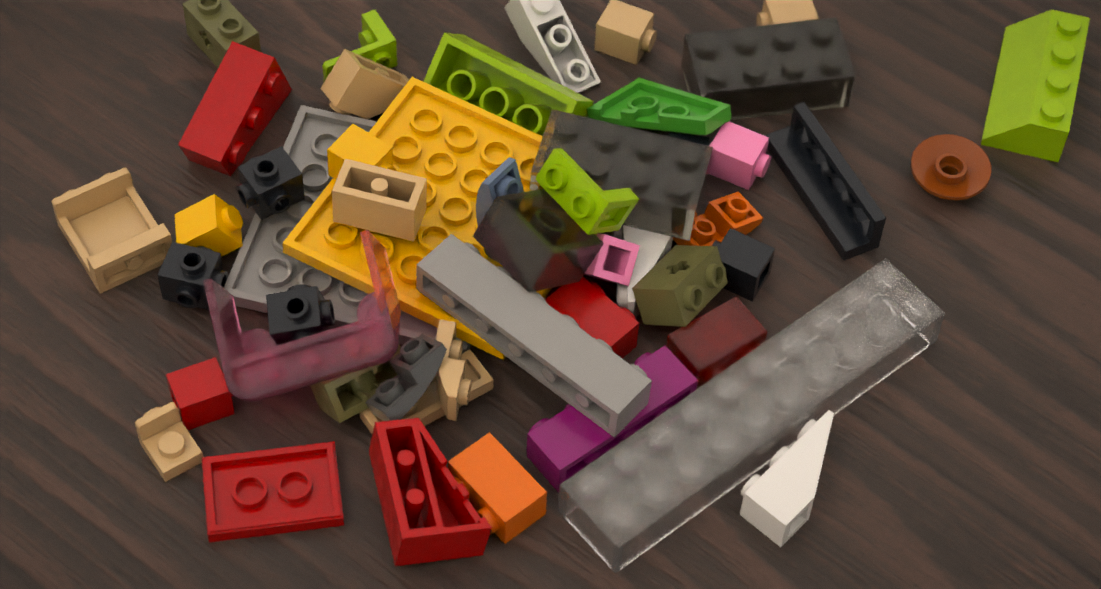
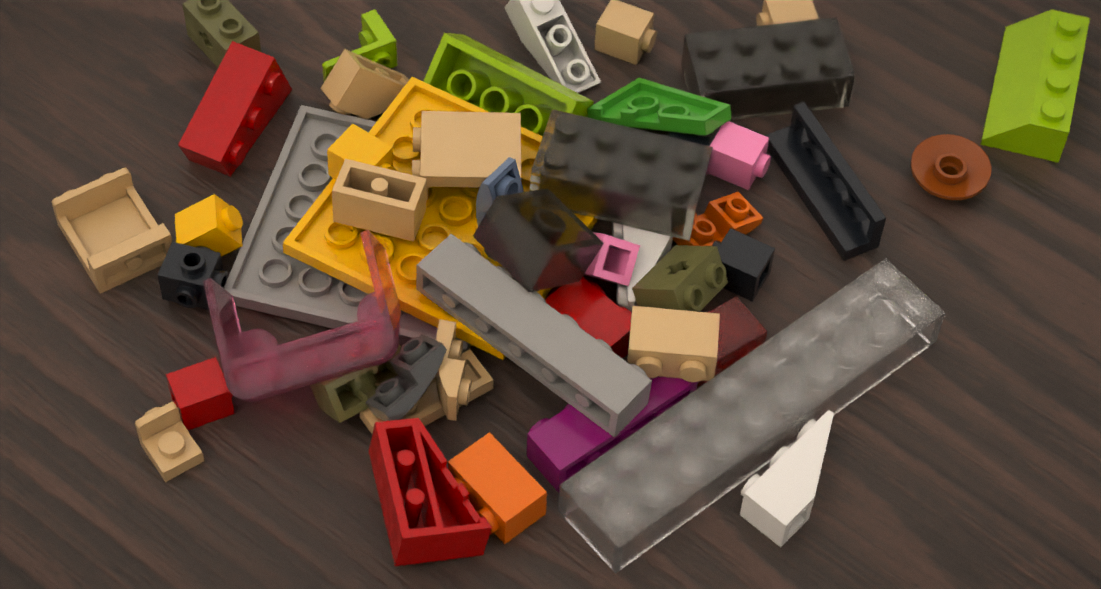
red tile [202,441,344,543] -> none
black brick [236,146,305,220] -> none
black brick [266,284,335,350] -> none
lime bracket [536,148,639,235] -> none
none -> tan panel [412,111,521,204]
none -> tan brick [627,306,720,382]

